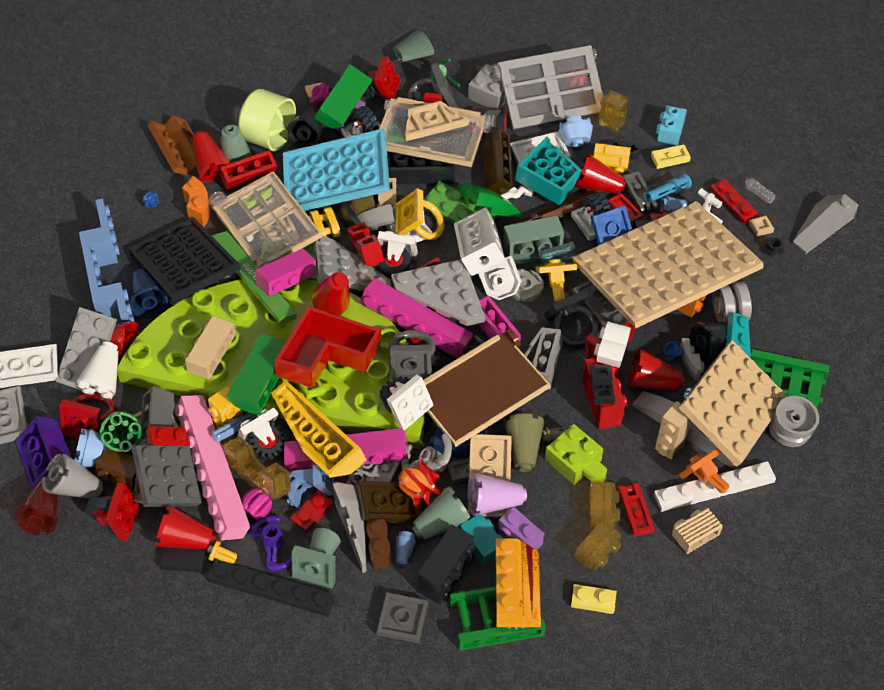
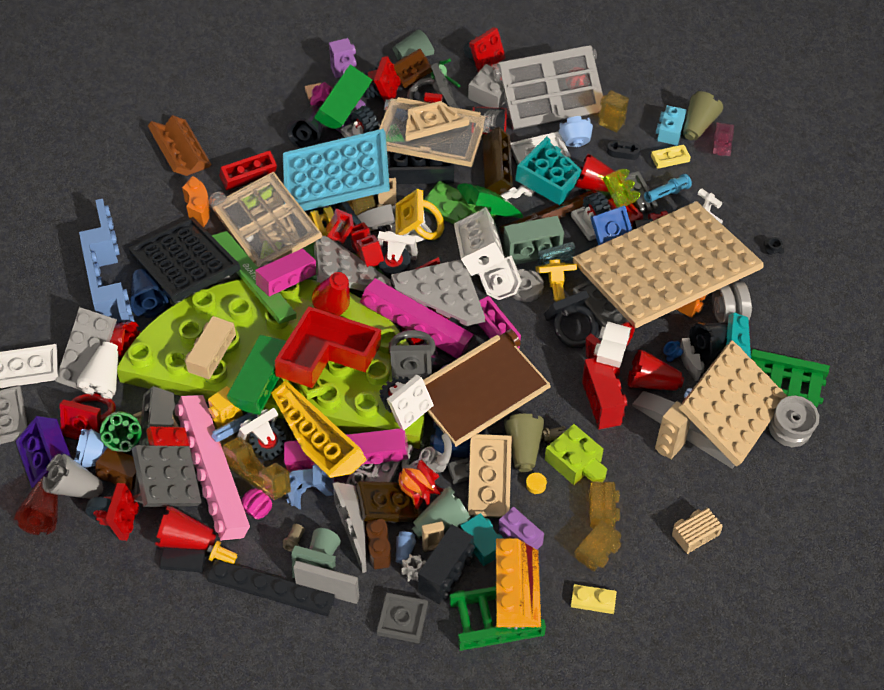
blue plate [142,191,159,208] -> none
red cone [192,131,231,182] -> none
sand green cone [219,125,252,163] -> none
yellowish green piece [238,89,296,151] -> none
dark purple piece [248,515,292,572] -> none
red plate [290,490,334,533] -> none
lavender cone [468,474,527,515] -> none
light grey wedge [524,327,563,390] -> none
black slope [590,365,615,405] -> none
yellow brick [594,143,631,173] -> none
red plate [617,482,654,537] -> none
white plate [654,462,776,512] -> none
medium blue cone [659,196,688,214] -> none
orange piece [679,448,729,493] -> none
red plate [710,179,758,225] -> none
clear piece [745,178,776,204] -> none
tan tile [749,216,774,237] -> none
light grey wedge [792,194,858,254] -> none
none -> dark tan pin [283,524,305,552]
none -> light grey tile [293,561,359,604]
none -> red window [326,209,354,243]
none -> medium lavender brick [329,38,356,78]
none -> reddish brown bracket [393,49,433,88]
none -> white gear [401,554,426,581]
none -> tan tile [422,521,444,552]
none -> red plate [463,27,506,72]
none -> yellow tile [526,473,547,494]
none -> clear neon green plate [603,169,640,207]
none -> olive cone [683,91,723,140]
none -> clear pink brick [712,123,734,156]

